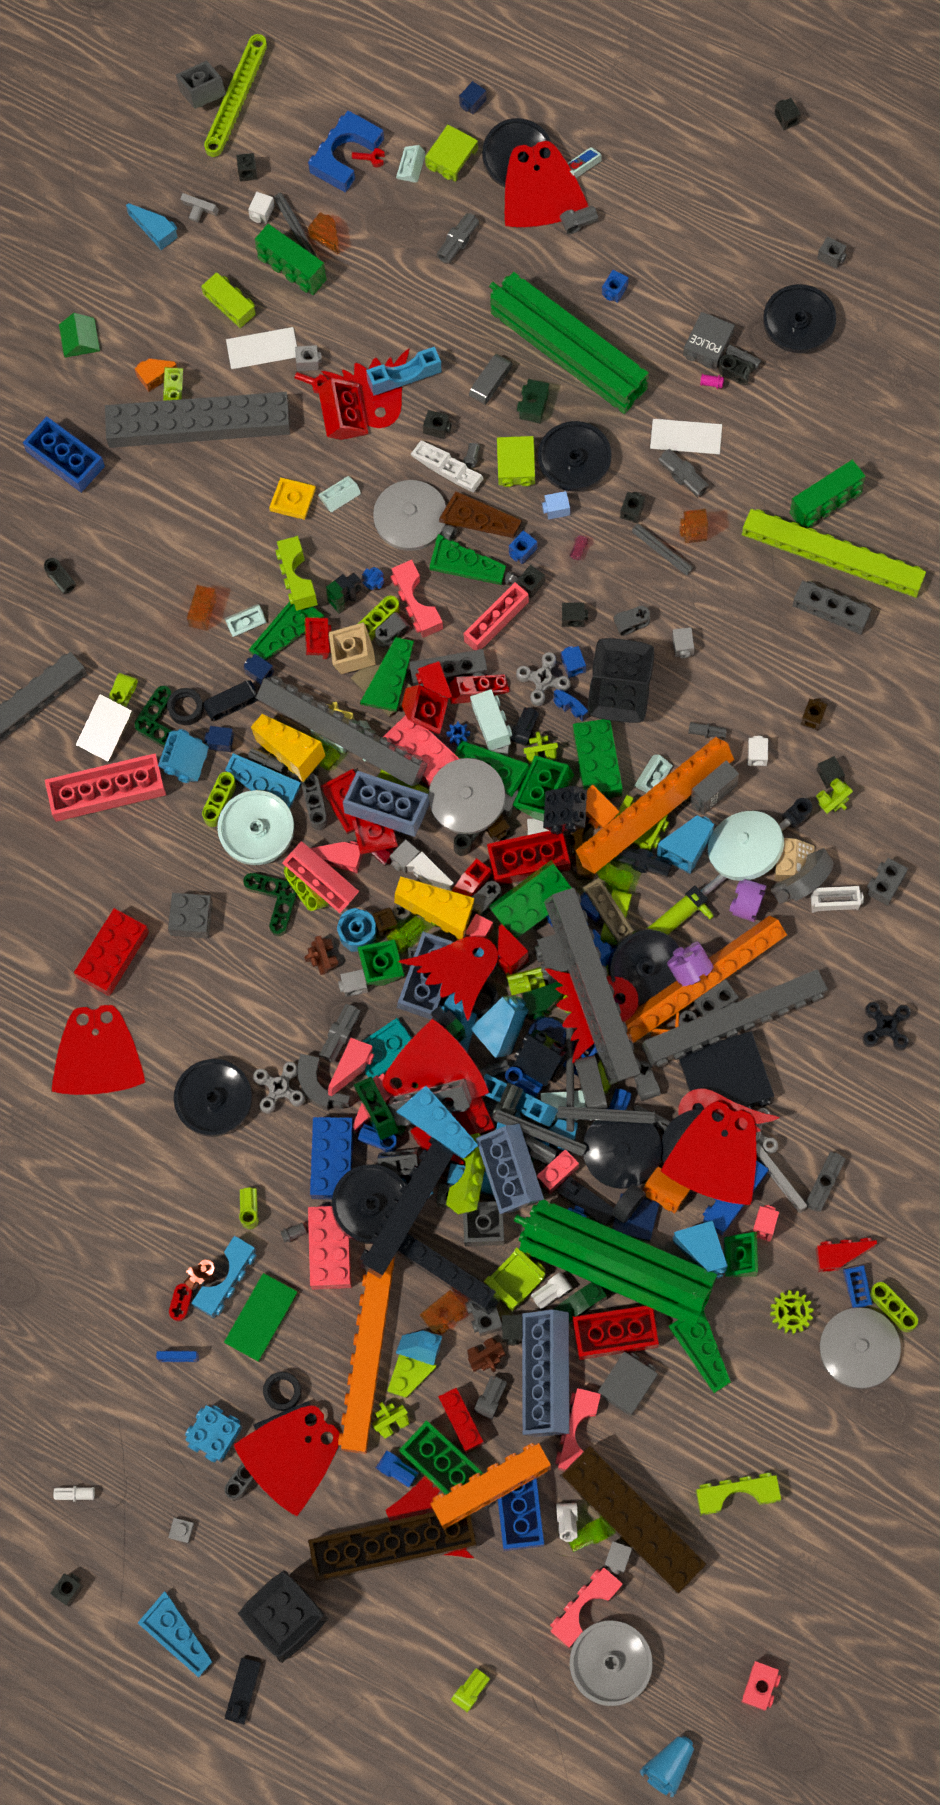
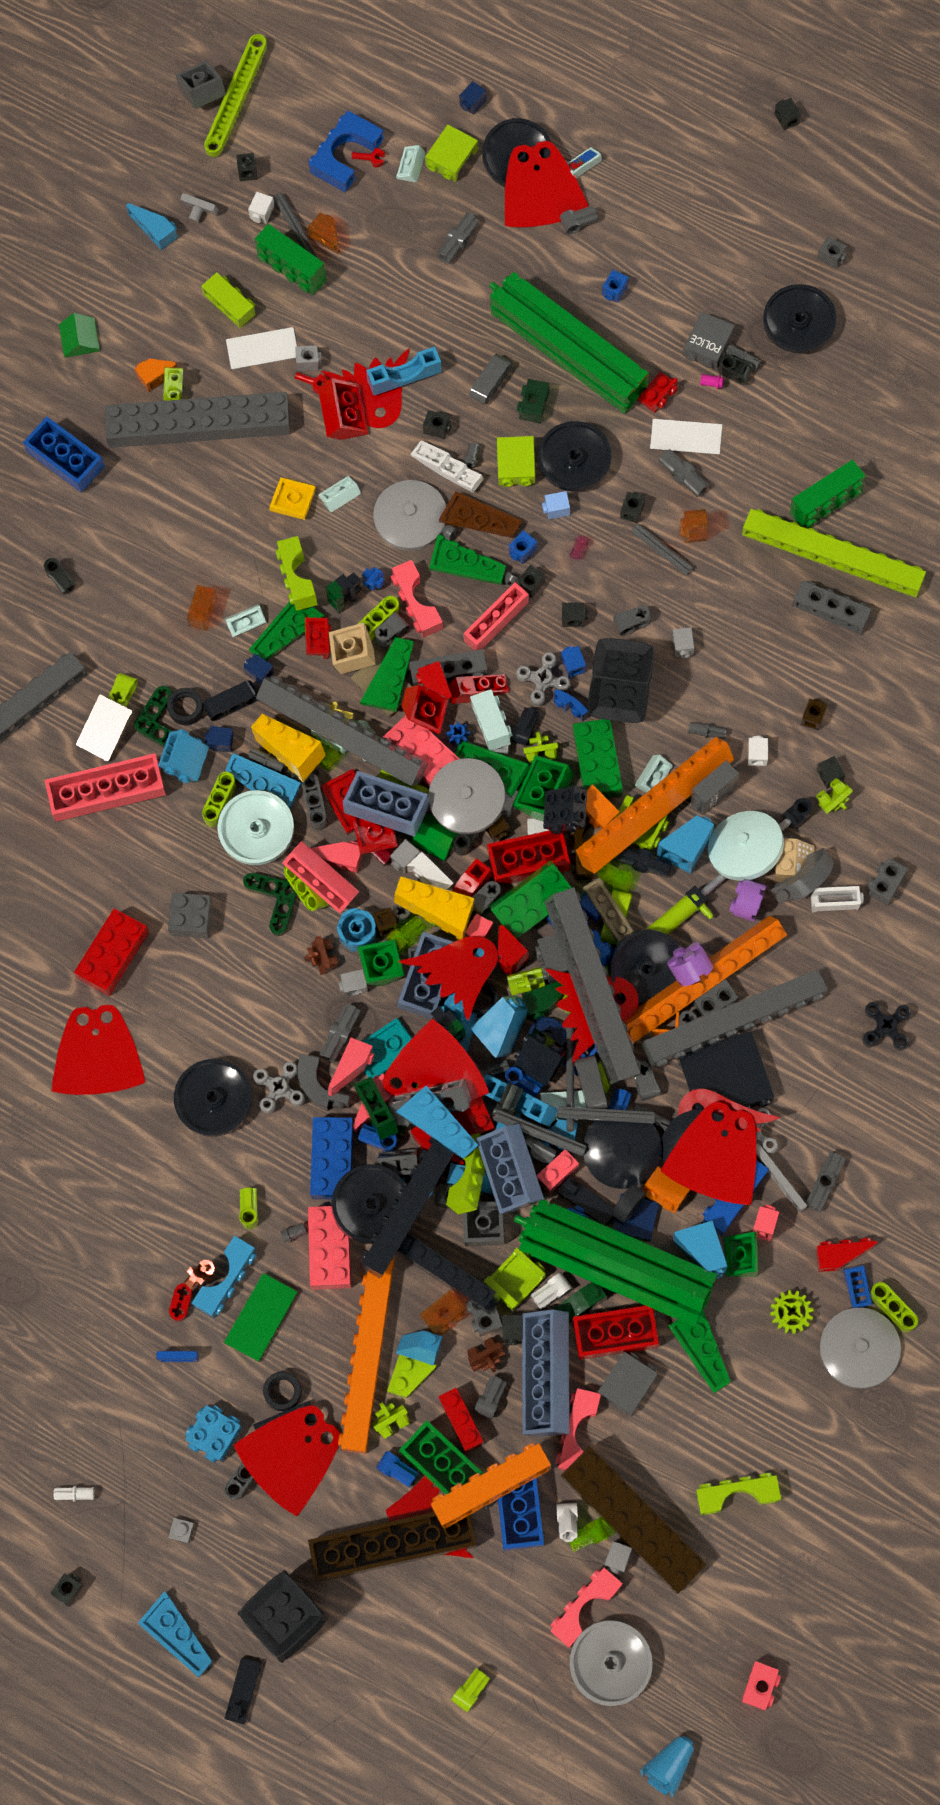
none -> green slope [411,812,459,862]
none -> red bracket [638,372,678,413]

